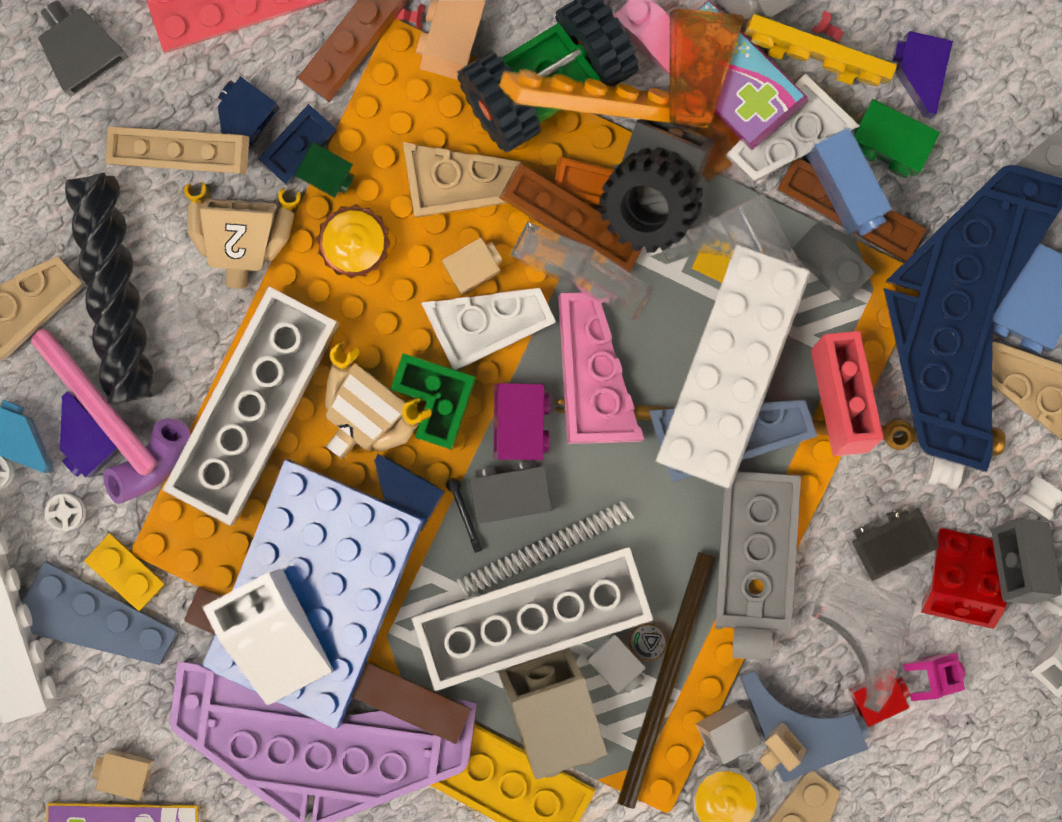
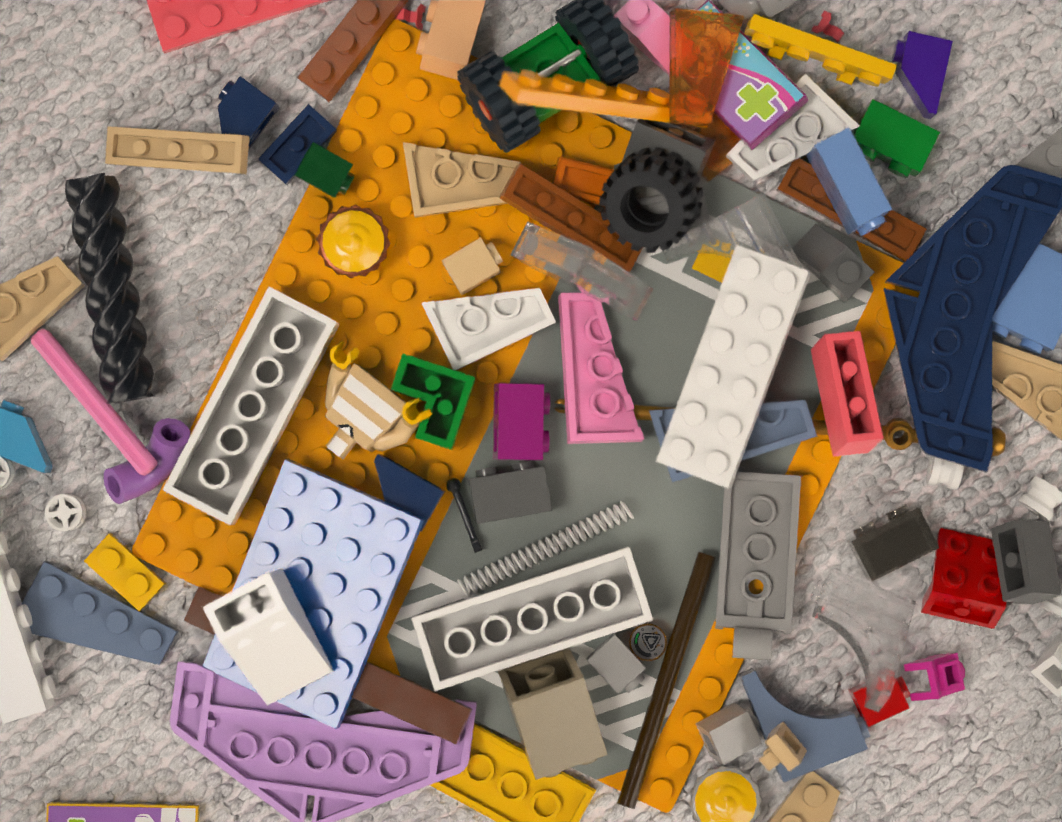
dark grey torso [39,0,128,97] -> none
dark purple slope [60,391,120,477] -> none
tan brick [92,749,154,801] -> none
tan torso [184,182,301,289] -> none

